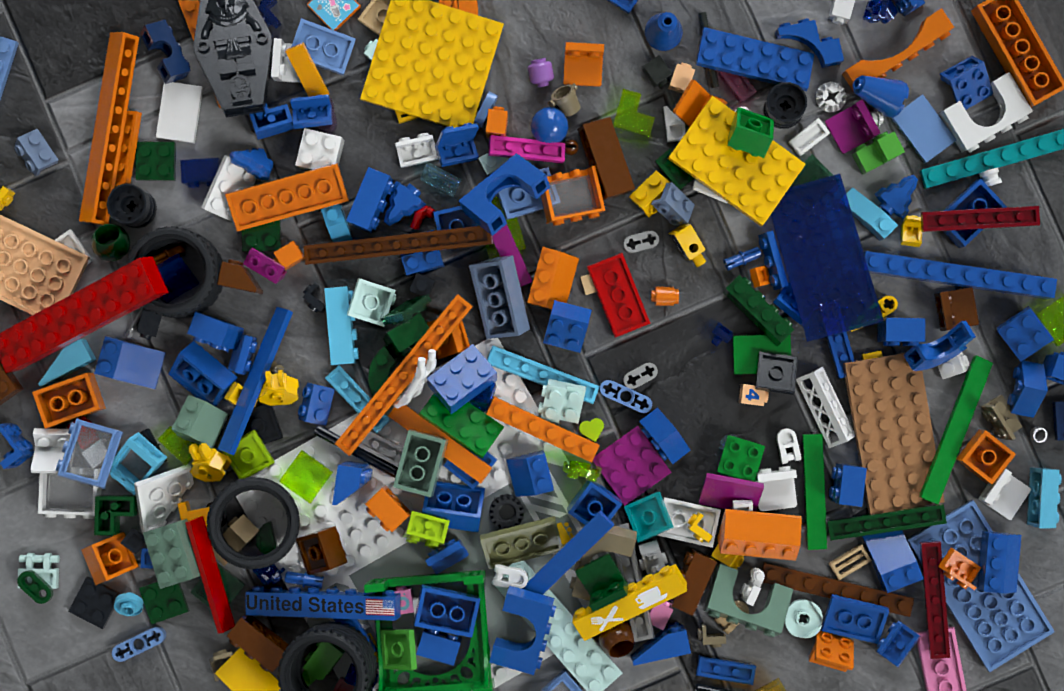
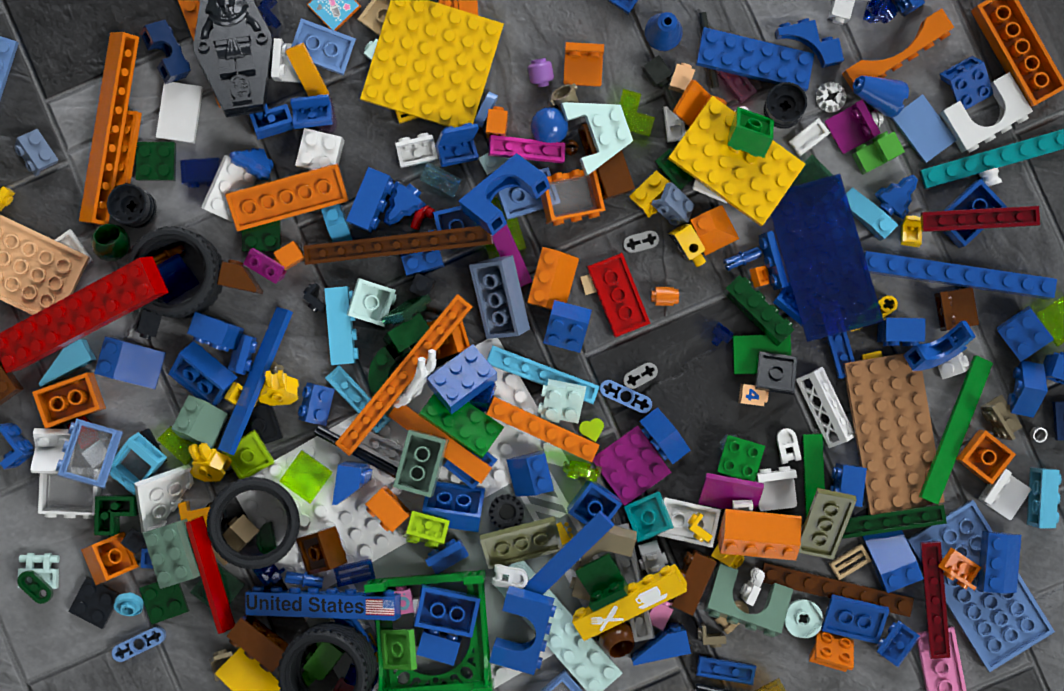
none -> clear blue tile [333,559,376,587]
none -> light aqua wing [560,102,633,176]
none -> orange slope [688,205,739,256]
none -> olive plate [798,488,857,560]

